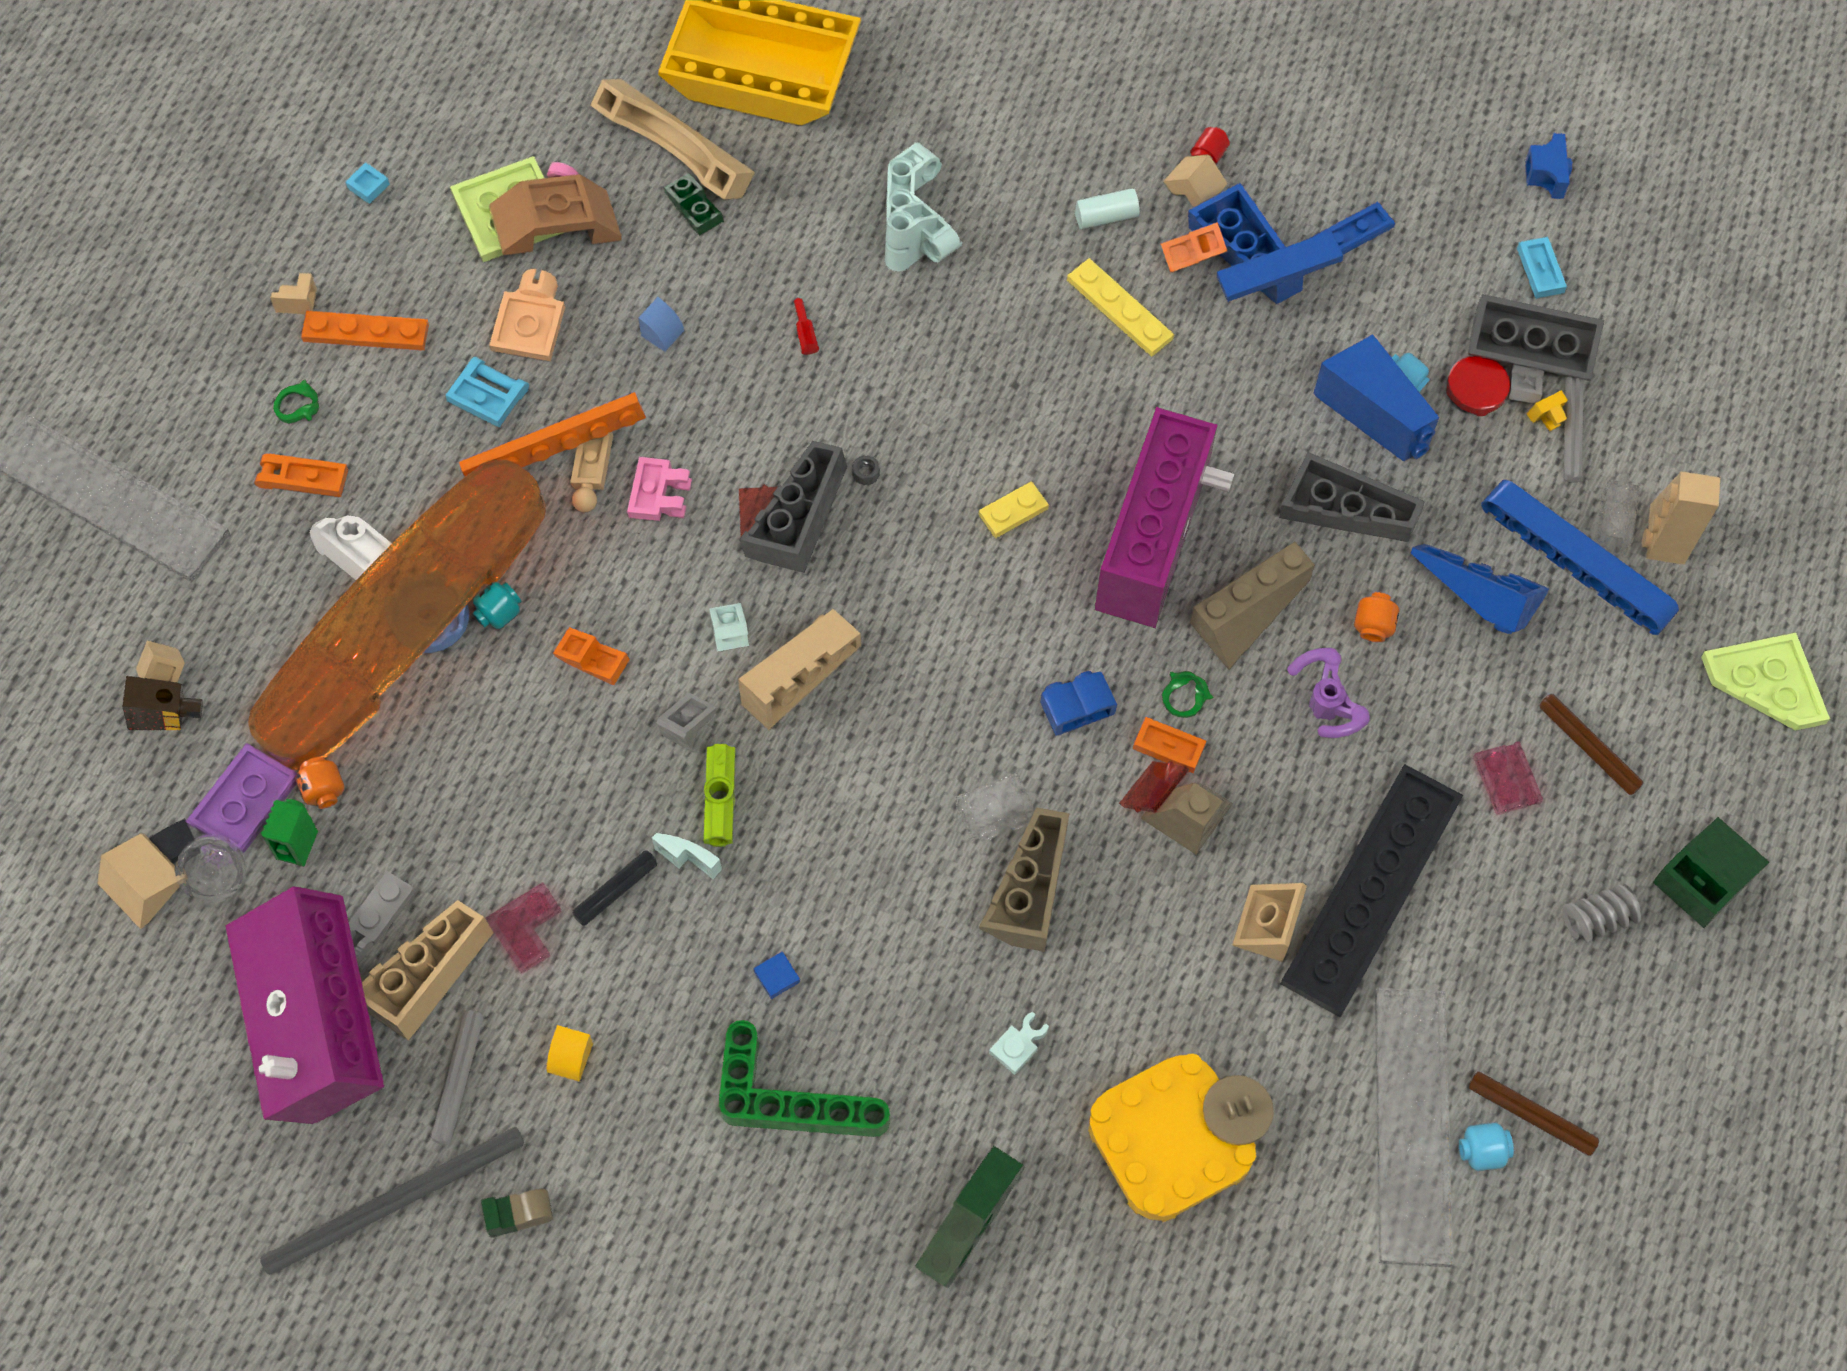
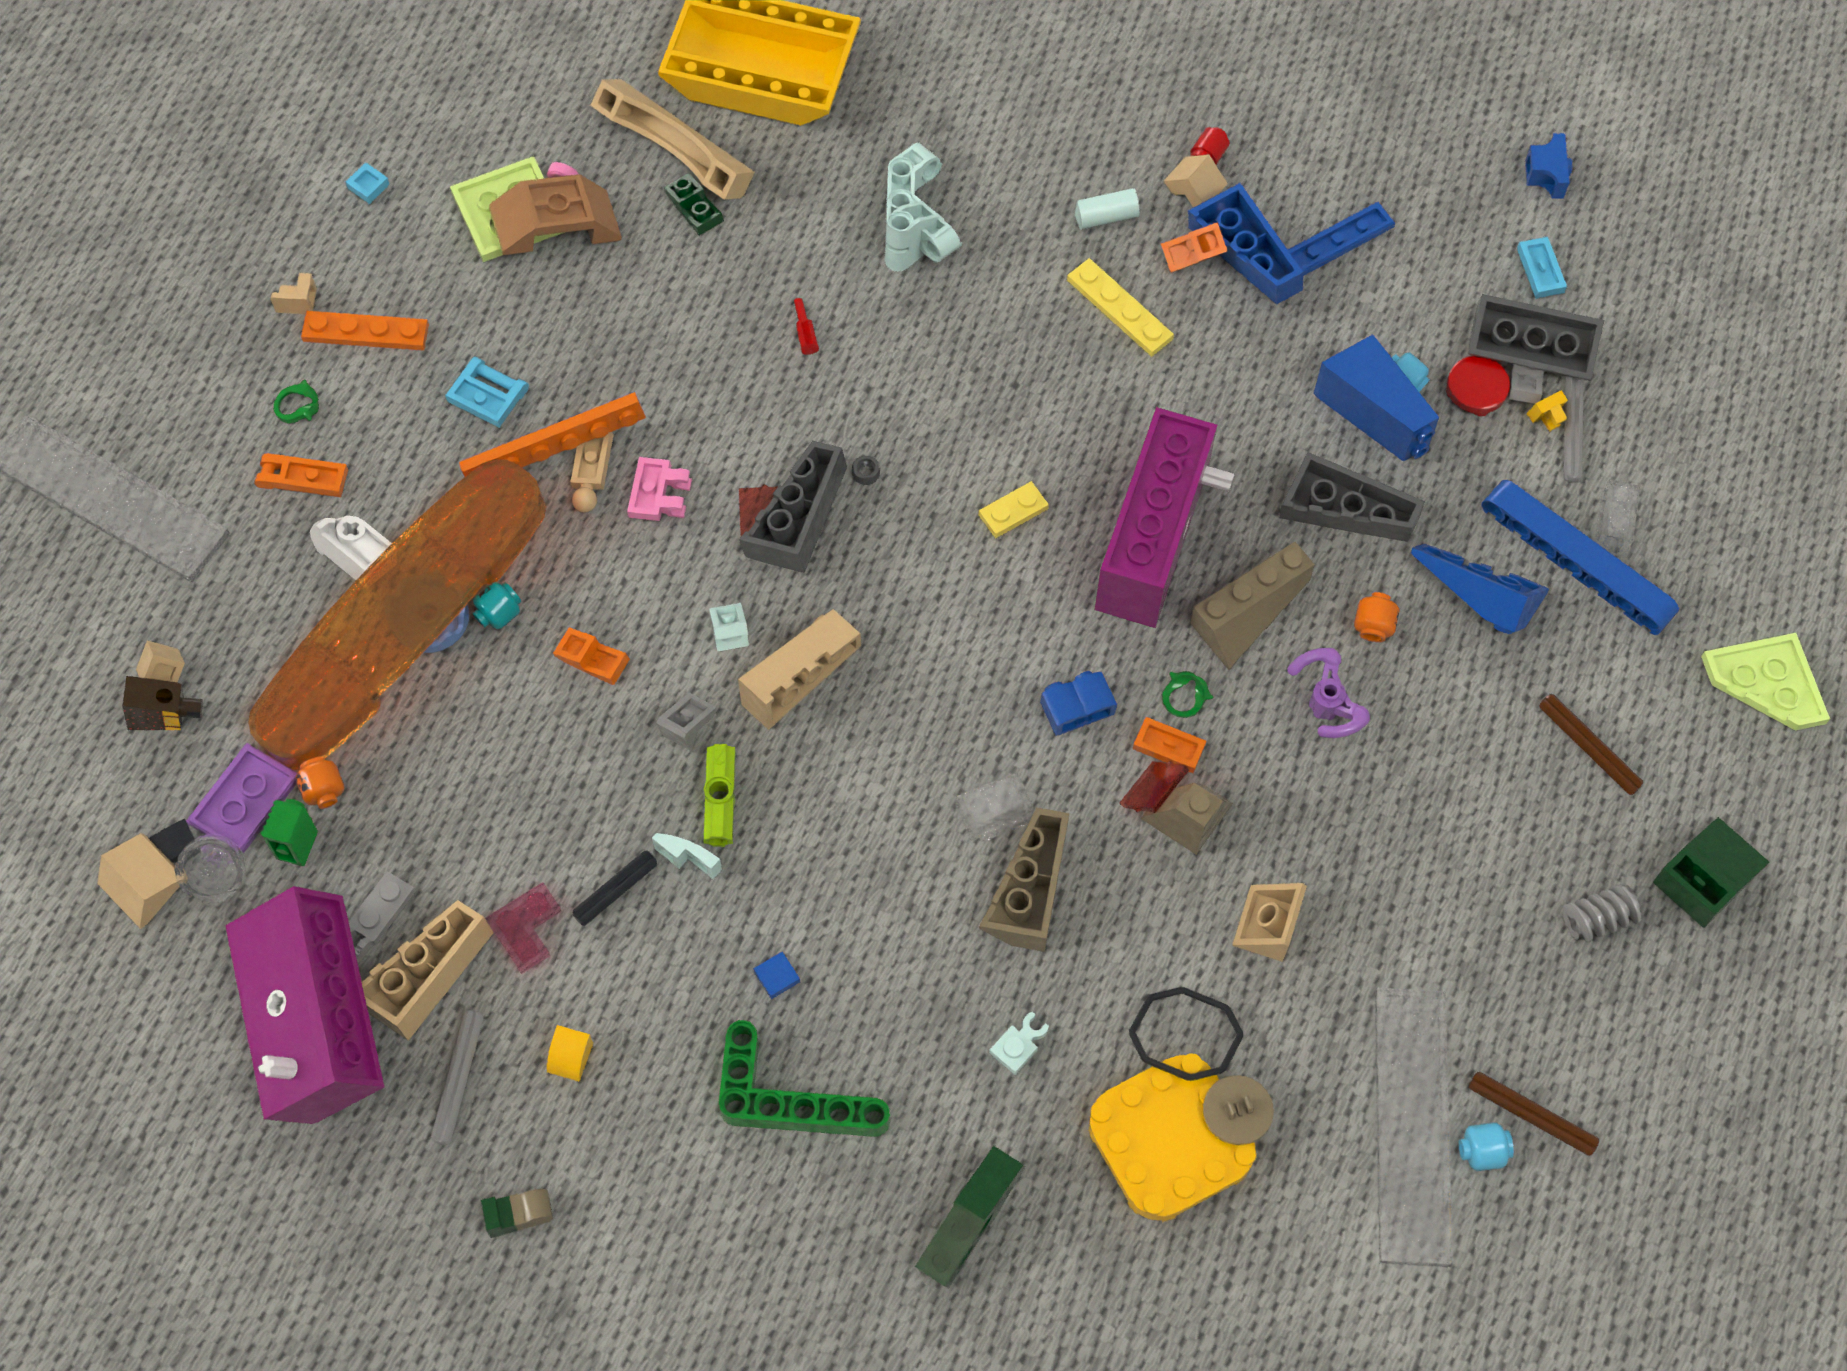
dark grey axle [260,1127,524,1275] -> none
light nougat plate [489,269,565,361] -> none
medium blue brick [638,297,684,351] -> none
blue tile [1217,231,1343,302] -> none
black plate [1280,764,1463,1018] -> none
clear pink plate [1473,741,1543,816] -> none
tan wedge [1642,471,1720,565] -> none
none -> black piece [1129,987,1243,1081]

